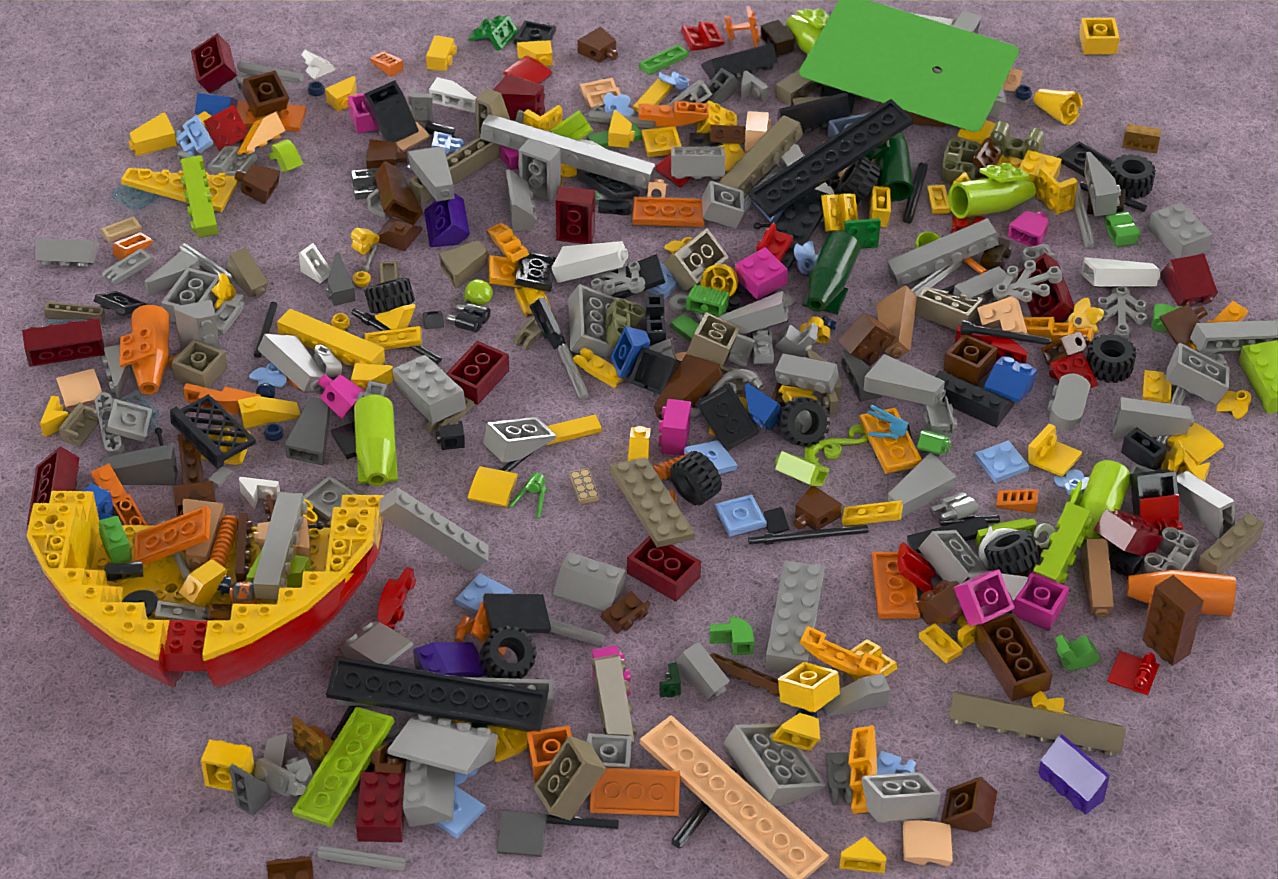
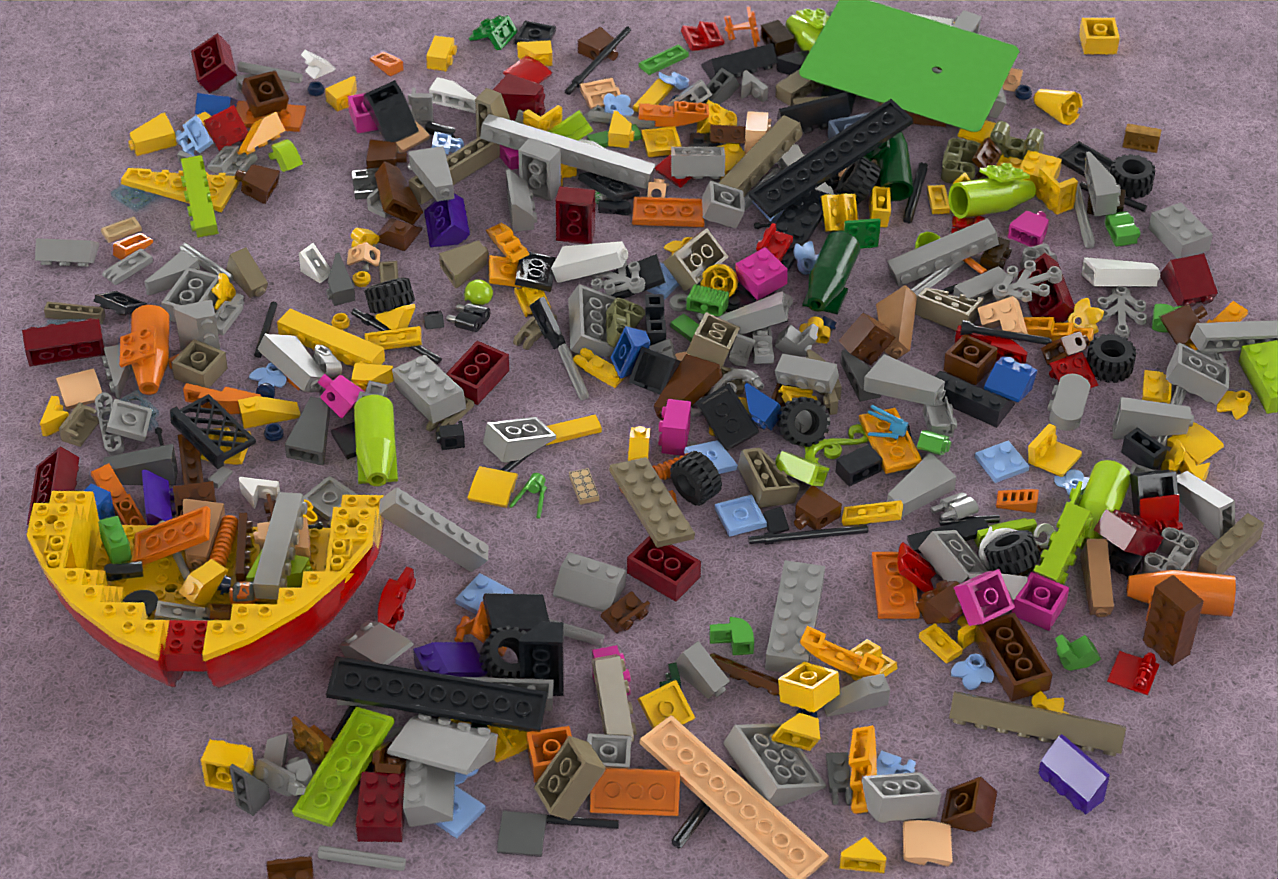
none -> dark purple slope [142,470,176,526]
none -> light nougat bracket [347,242,381,267]
none -> black slope [519,621,565,696]
none -> black bar [565,26,631,95]
none -> yellow plate [637,680,695,729]
none -> dark tan wedge [737,448,800,508]
none -> black slope [776,50,809,75]
none -> black brick [835,444,882,487]
none -> light blue plate [951,653,994,690]

